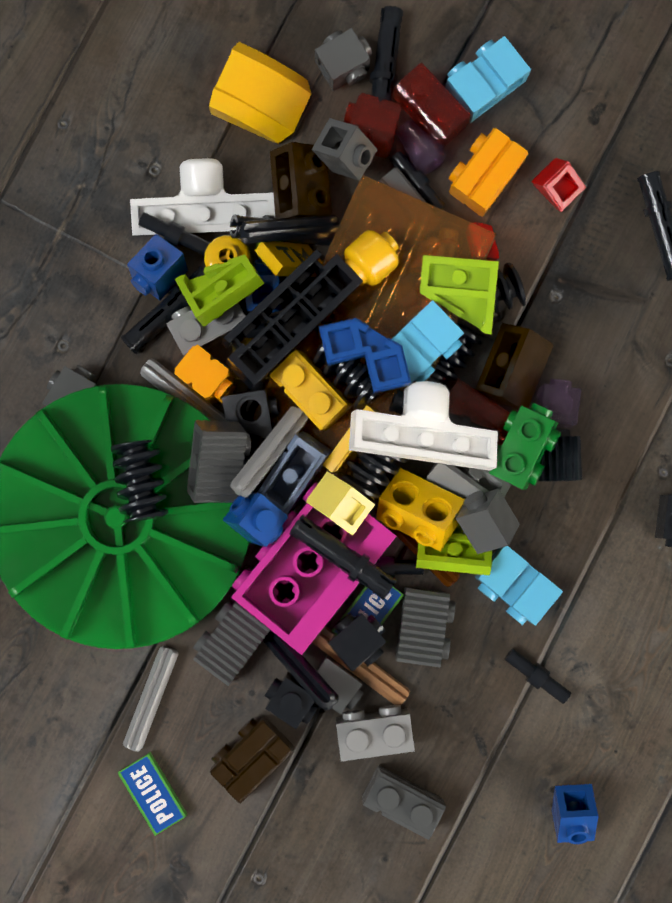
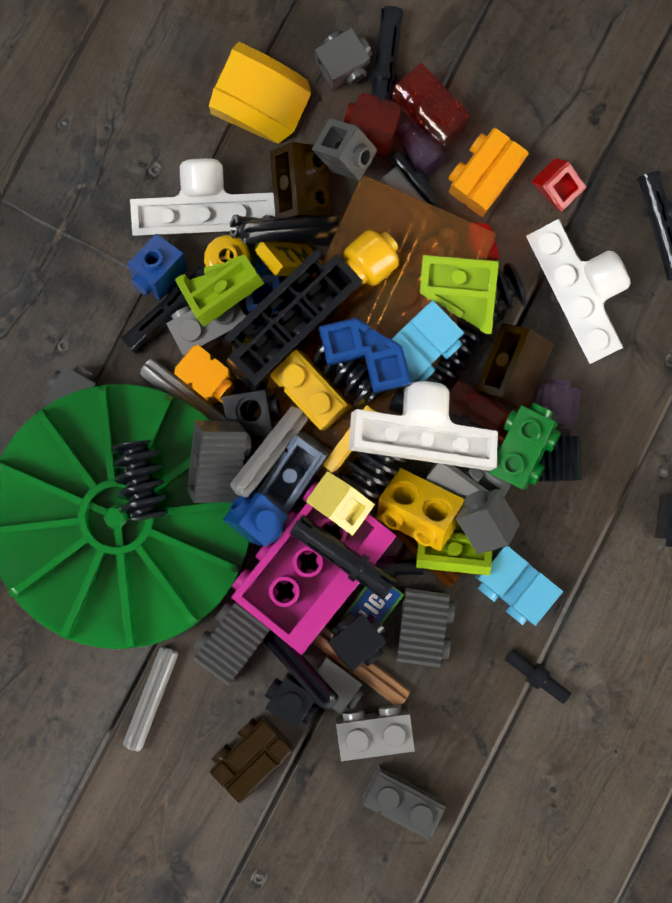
tile [118,752,187,836] -> none
black bar [138,212,210,255] -> none
medium azure brick [445,36,531,123] -> none
blue brick [552,784,598,844] -> none
none -> white plate [526,219,631,364]

